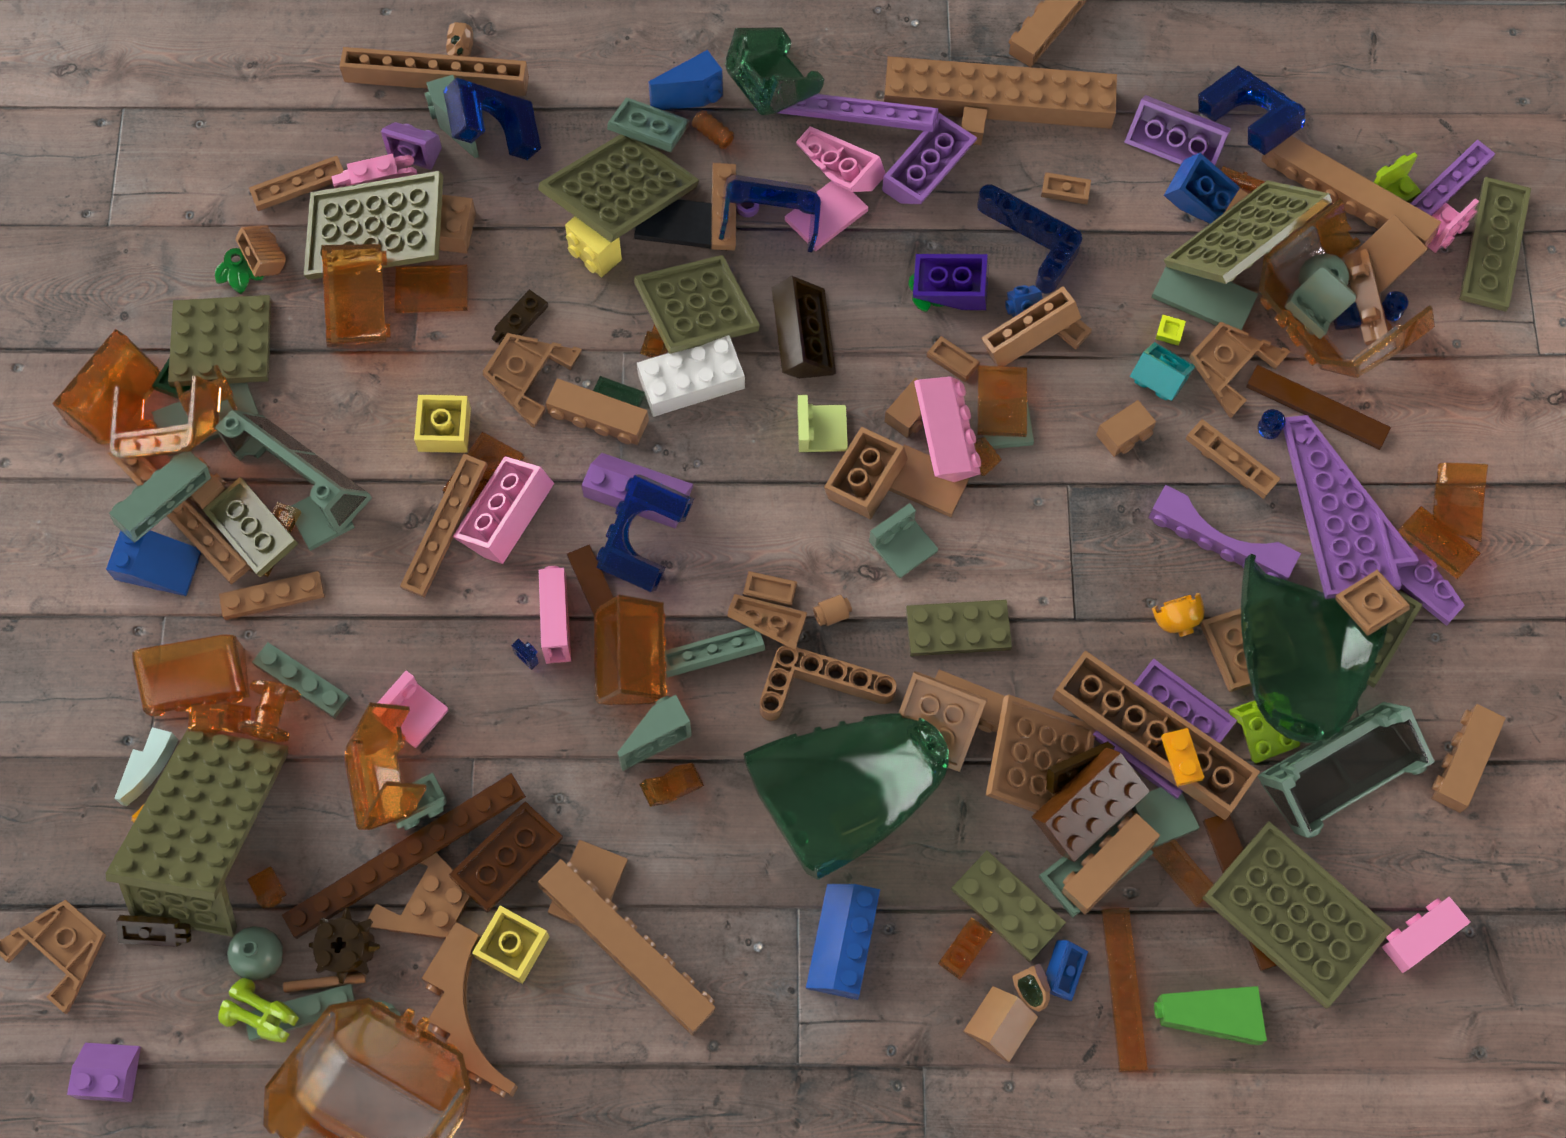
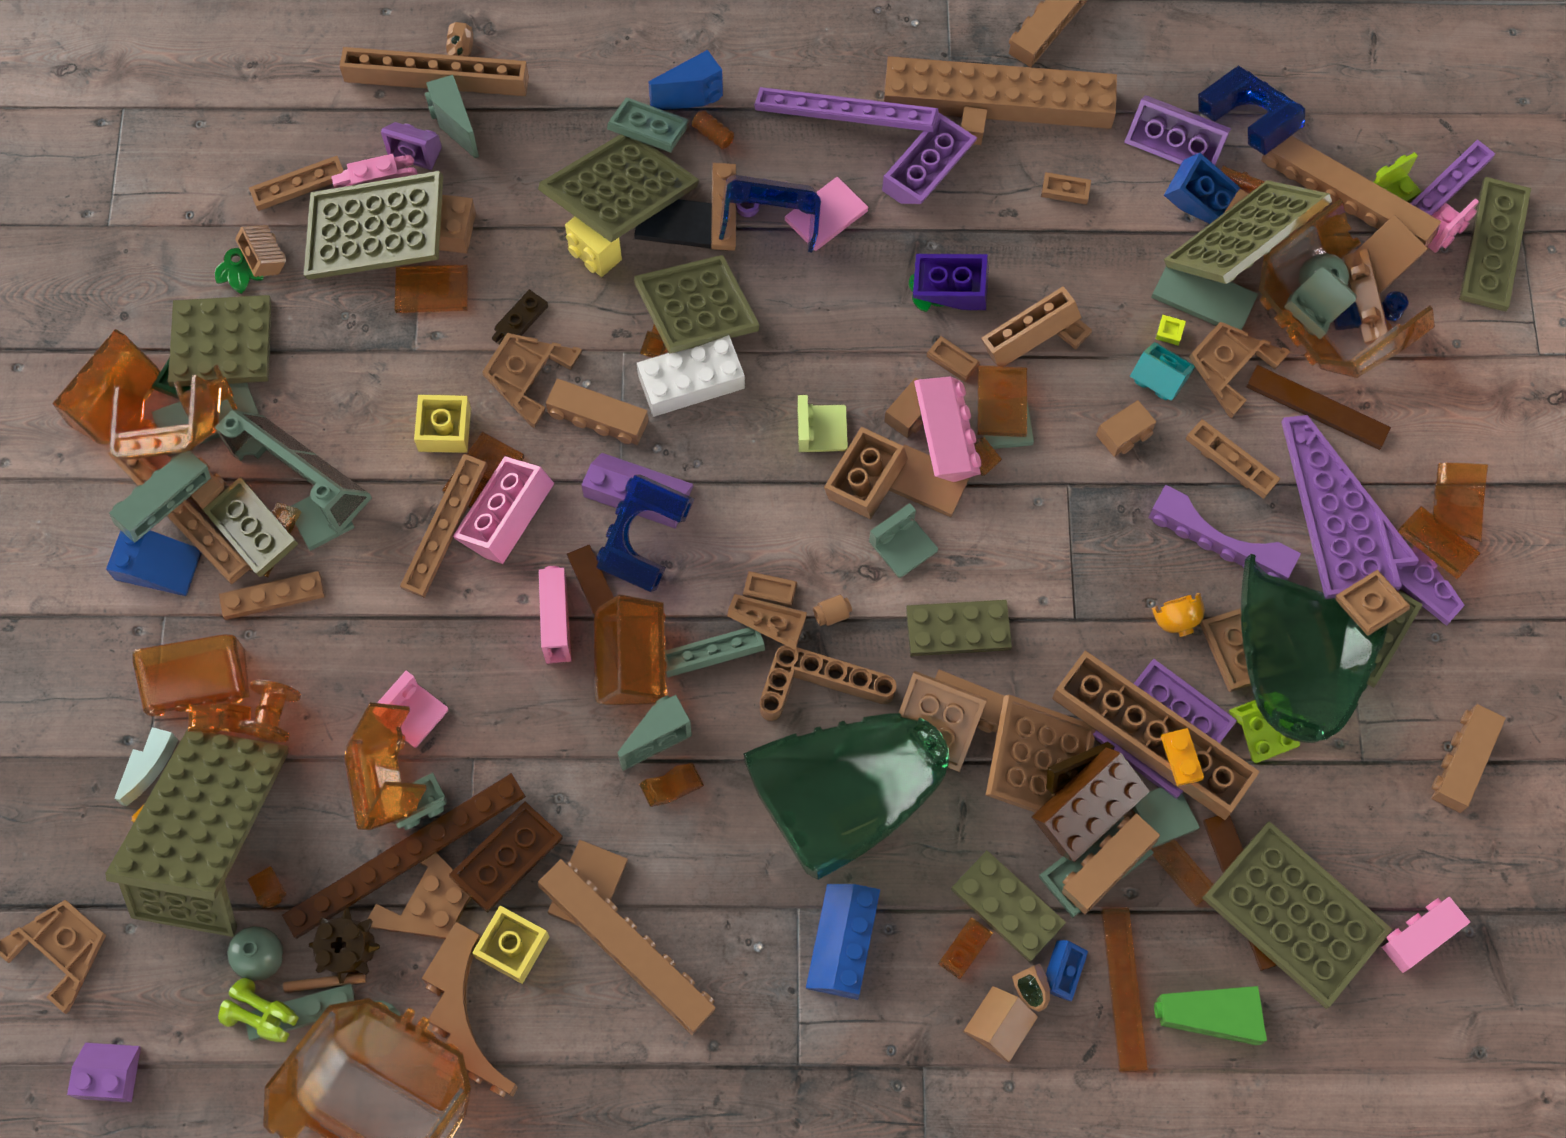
dark brown hinge [116,915,192,947] -> none
sand green plate [252,642,351,719] -> none
clear orange windscreen [321,244,391,347] -> none
clear blue arch [443,78,541,160] -> none
clear blue plate [511,638,539,670] -> none
clear green tile [593,376,645,407] -> none
clear green windscreen [725,27,825,115] -> none
dark brown slope [771,276,836,379] -> none
bright pink wedge [796,126,886,192] -> none
clear blue beam [977,184,1082,294] -> none
blue brick [1005,285,1043,317] -> none
clear blue wheel [1257,409,1286,439] -> none
windscreen [1257,702,1435,838] -> none

